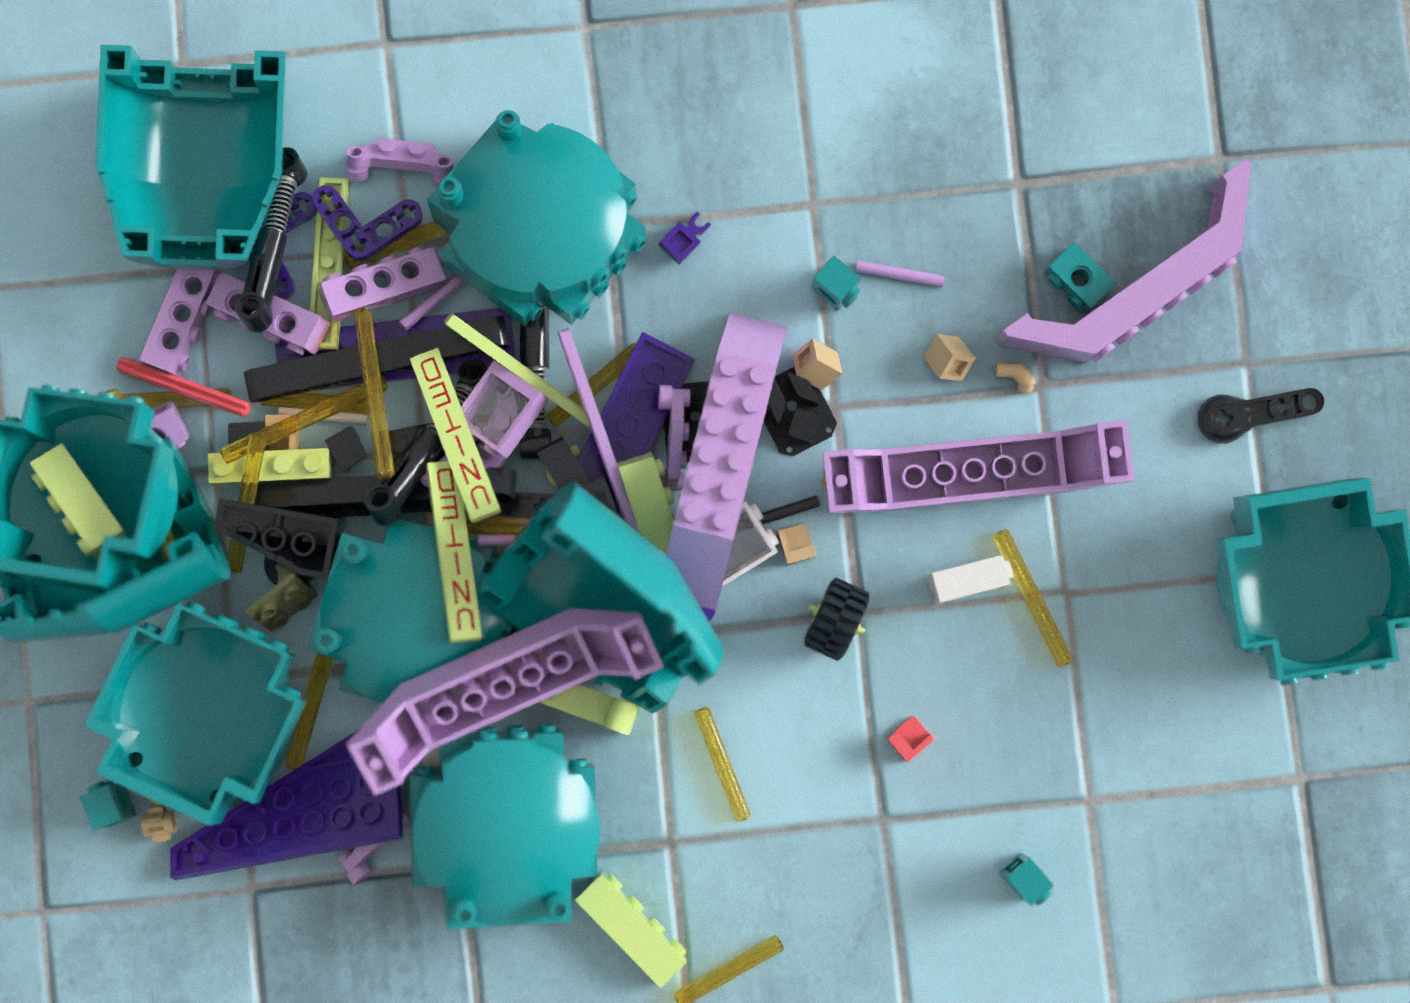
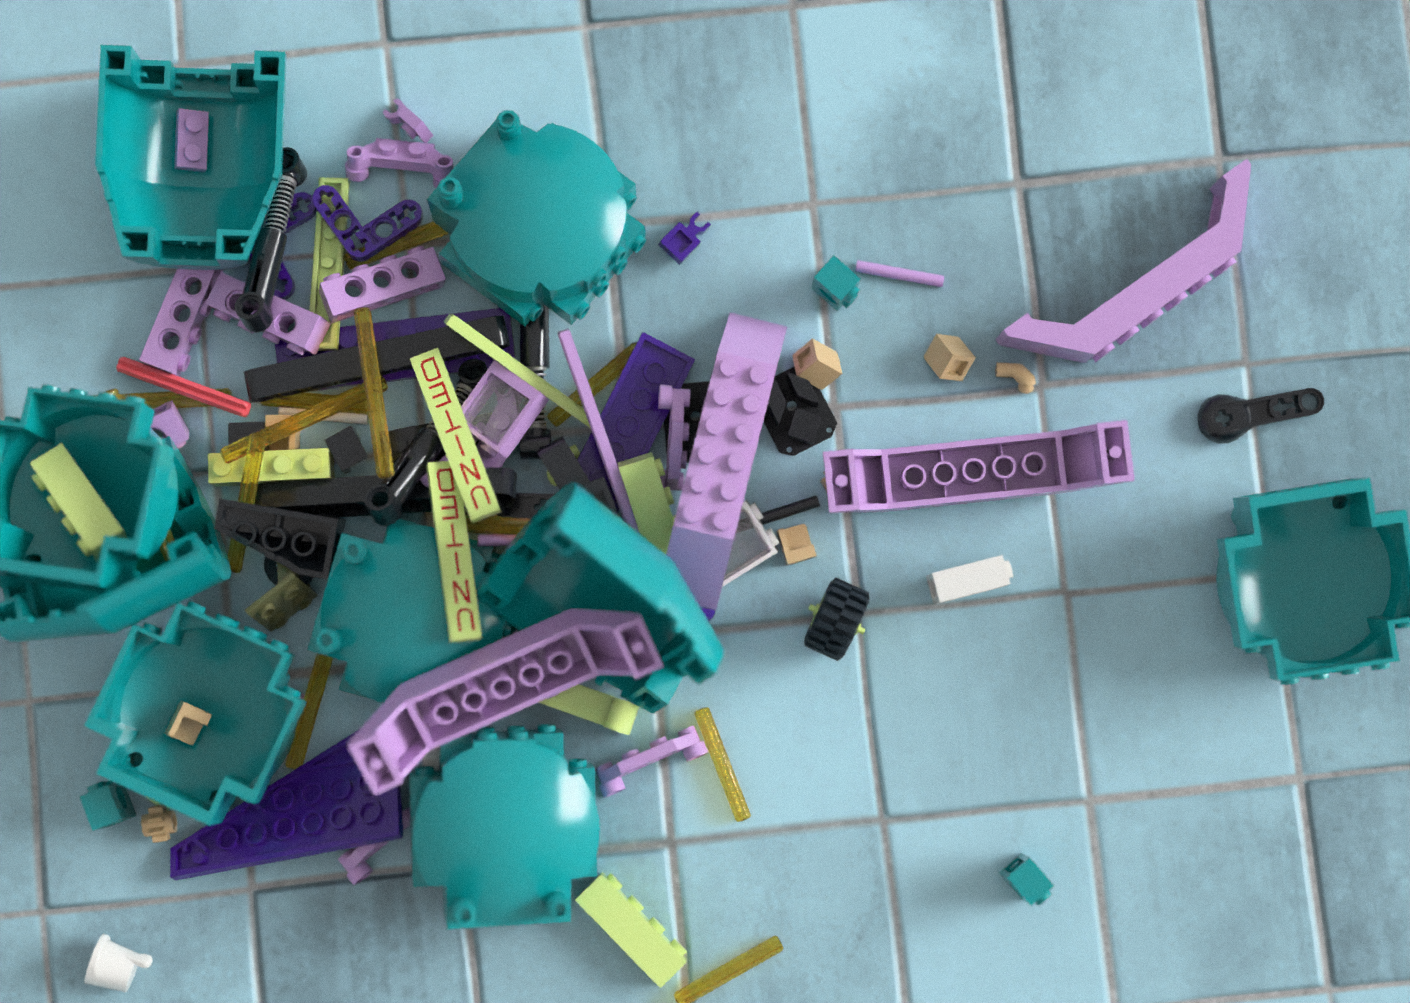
lavender bar [398,275,465,331] -> none
coral panel [886,716,935,762] -> none
clear yellow axle [993,529,1073,667] -> none
teal brick [1045,242,1116,313] -> none
none -> white hat [84,933,152,993]
none -> tan panel [165,700,212,745]
none -> lavender plate [174,108,209,172]
none -> lavender plate [383,99,434,144]
none -> lavender plate [595,726,708,798]

